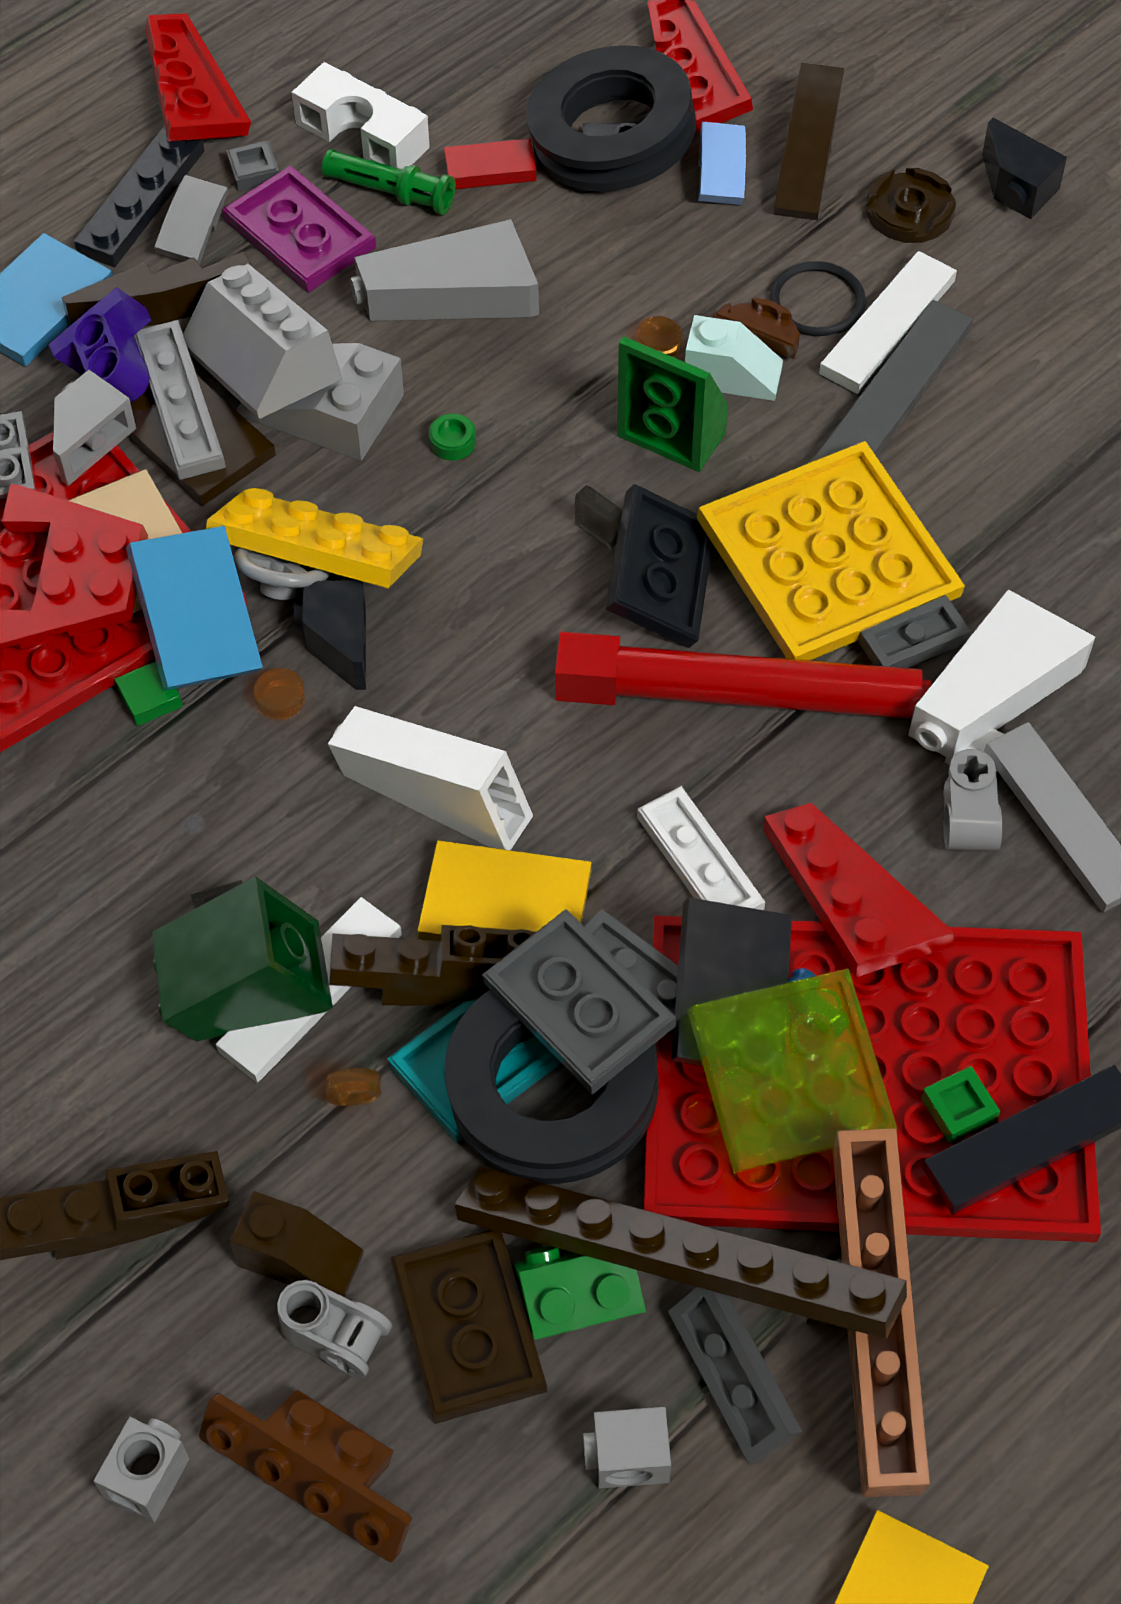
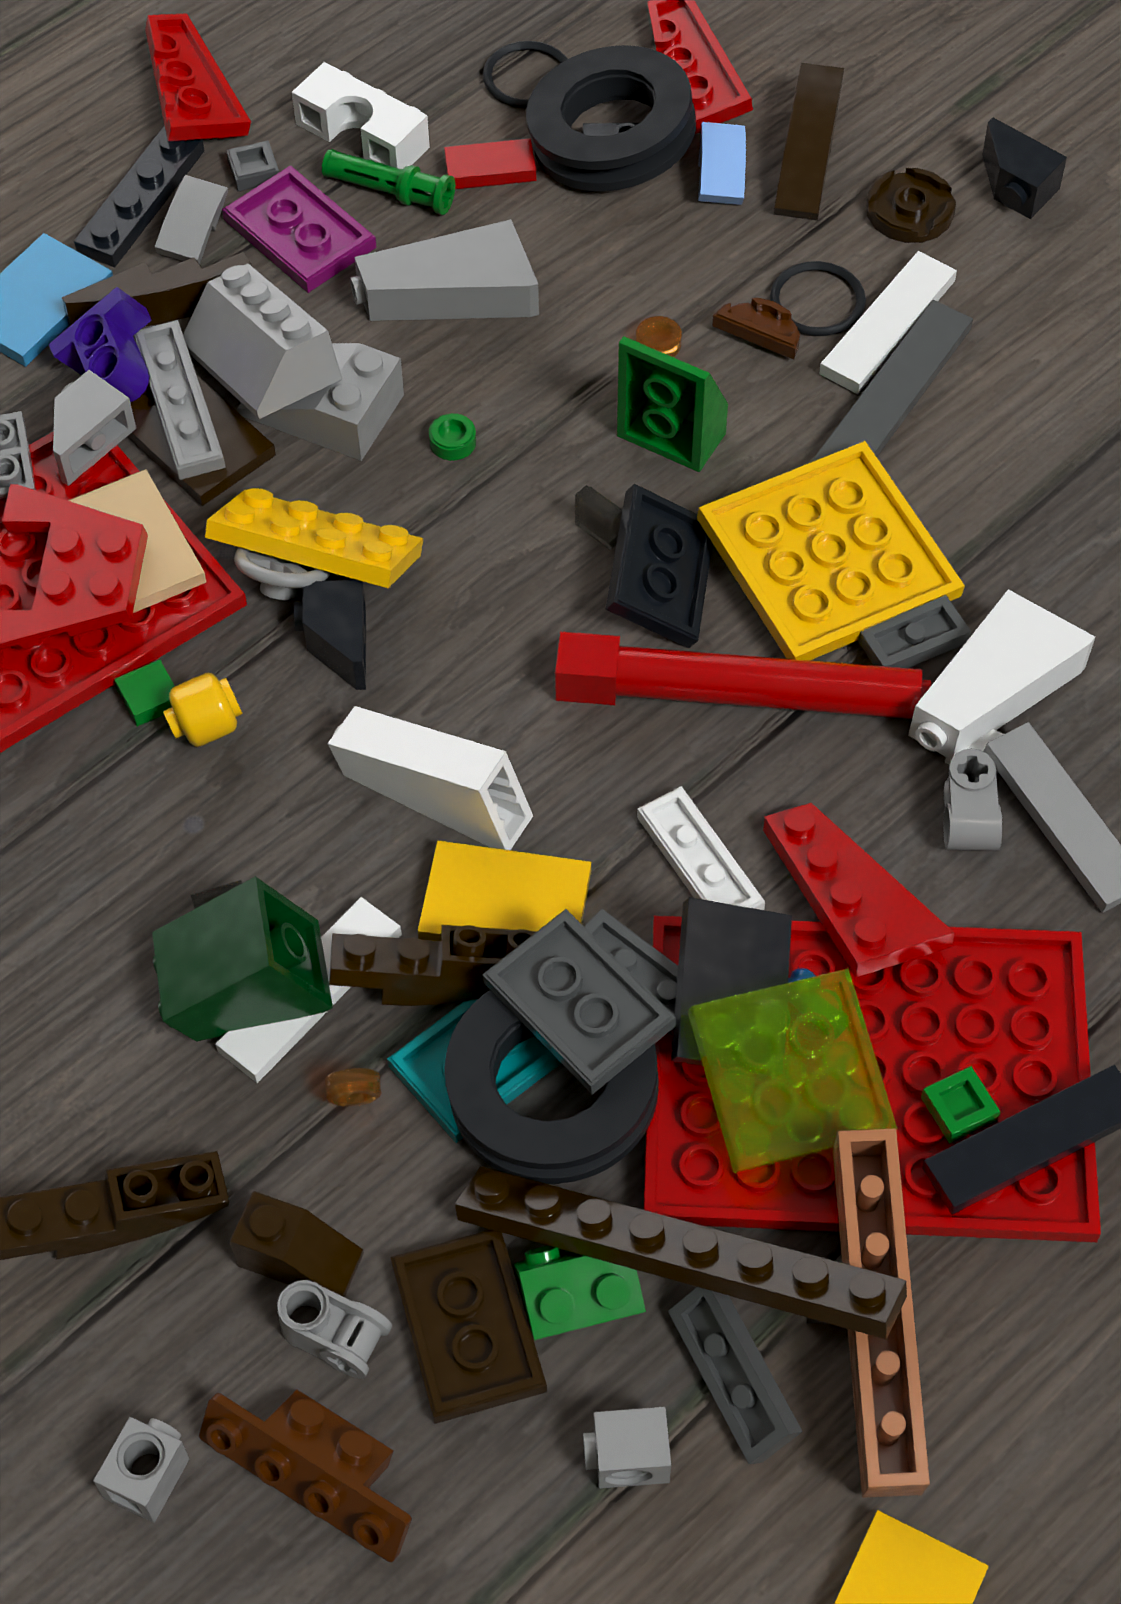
dark azure tile [126,526,263,691] -> none
clear orange tile [254,668,306,719] -> none
light aqua slope [685,315,783,401] -> none
none -> yellow head [163,673,243,747]
none -> black tyre [483,41,568,108]

